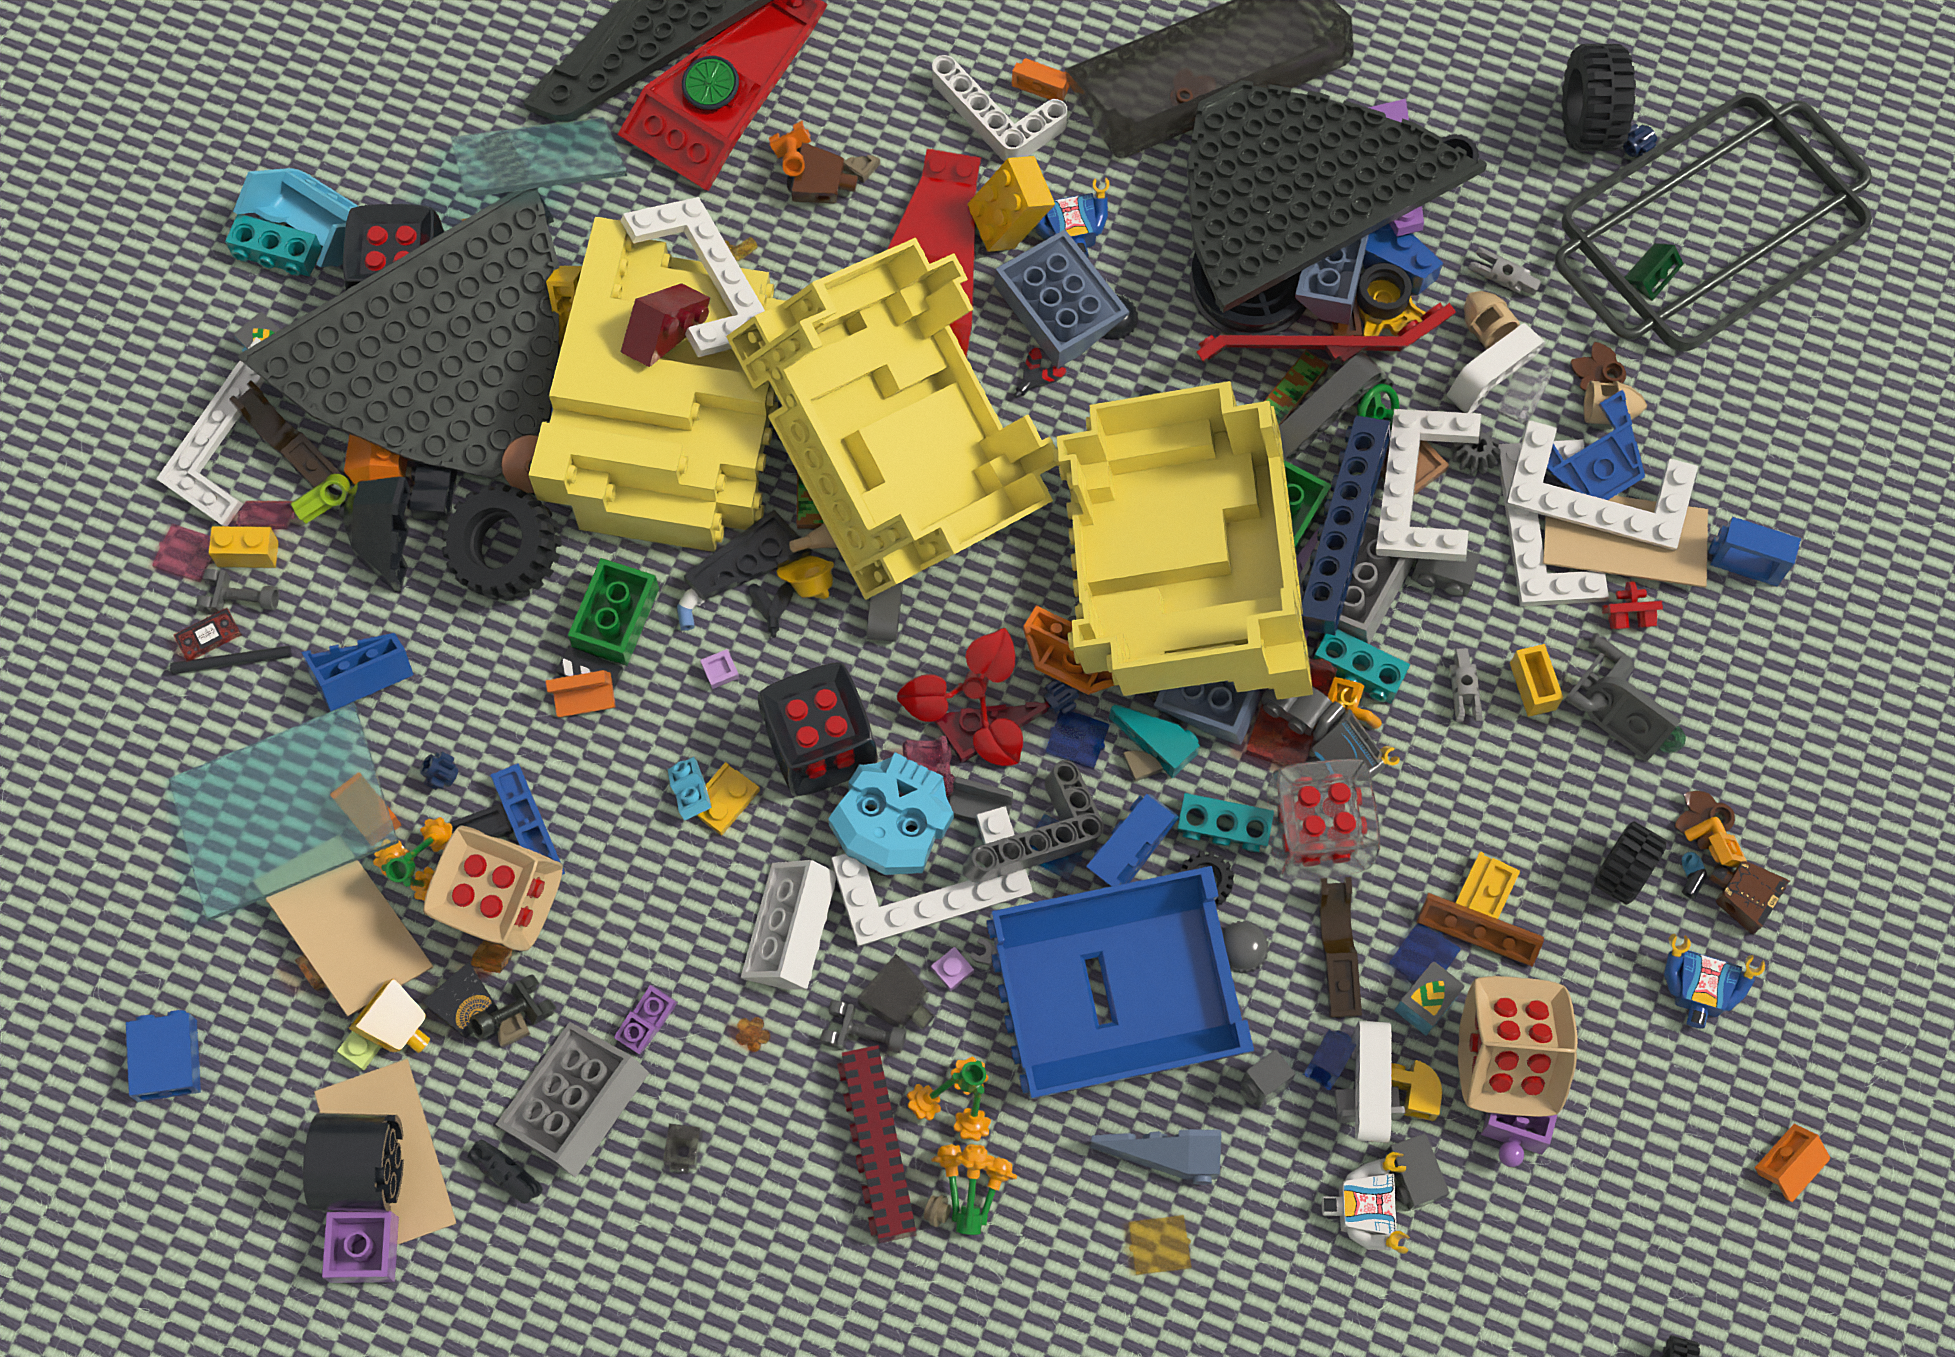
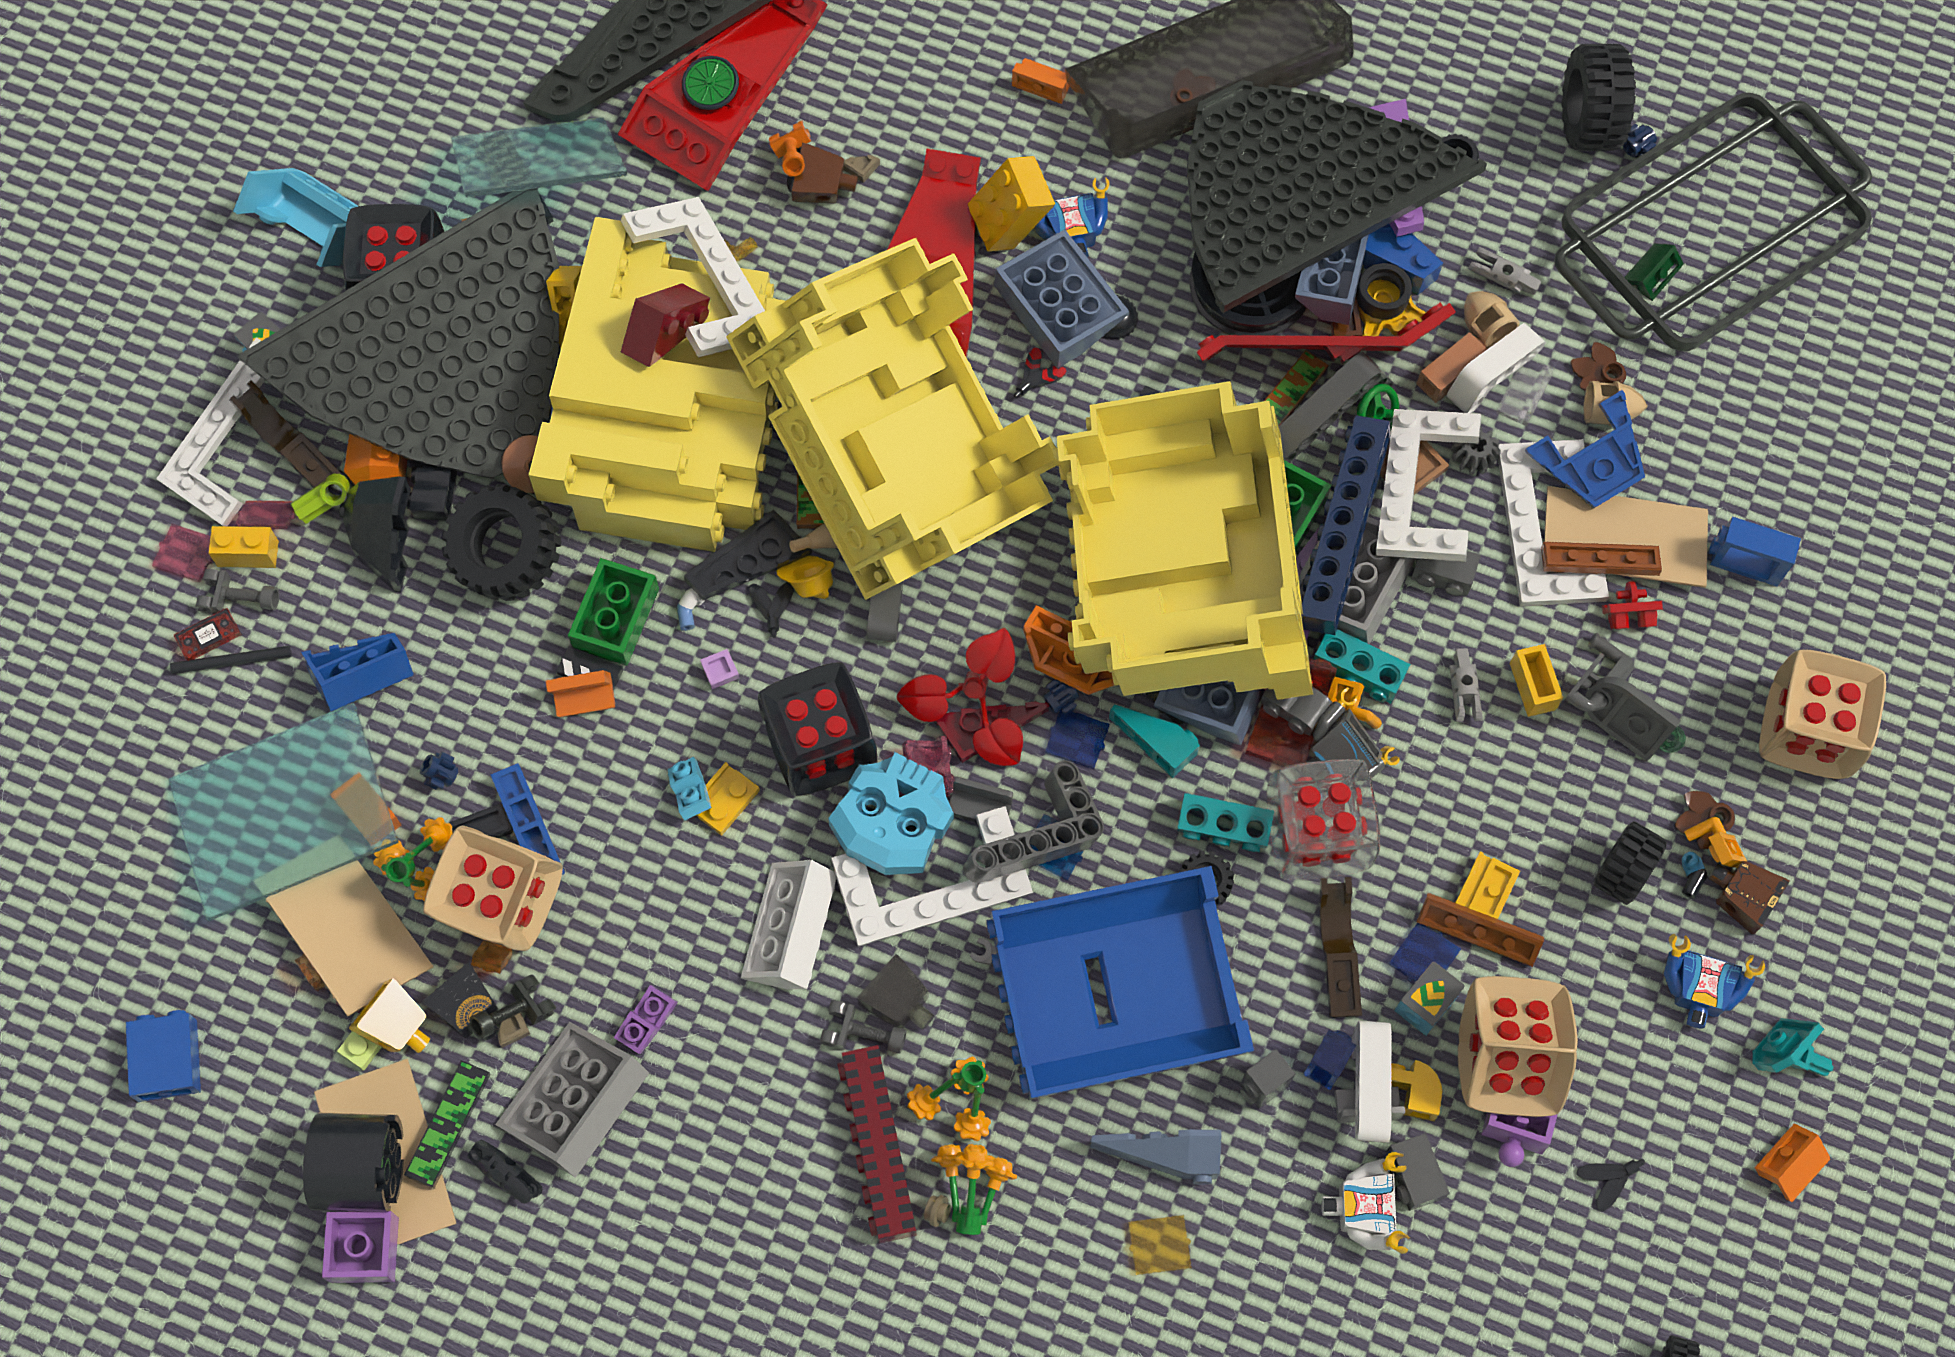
teal brick [225,214,322,277] -> none
clear smoke brick [663,1123,703,1174] -> none
clear orange plant [736,1017,770,1052] -> none
lavender plate [931,947,974,992] -> none
white beam [932,55,1067,162] -> none
blue wedge [1086,794,1180,886] -> none
dark tan tile [1123,750,1163,782] -> none
dark grey hat [1222,921,1269,973] -> none
white plate [1505,420,1698,550] -> none
none -> tile [404,1060,491,1189]
none -> nougat brick [1416,332,1487,403]
none -> dark orange tile [1541,542,1662,576]
none -> black piece [1576,1159,1645,1211]
none -> teal piece [1752,1018,1834,1076]
none -> tan piece [1759,650,1886,779]

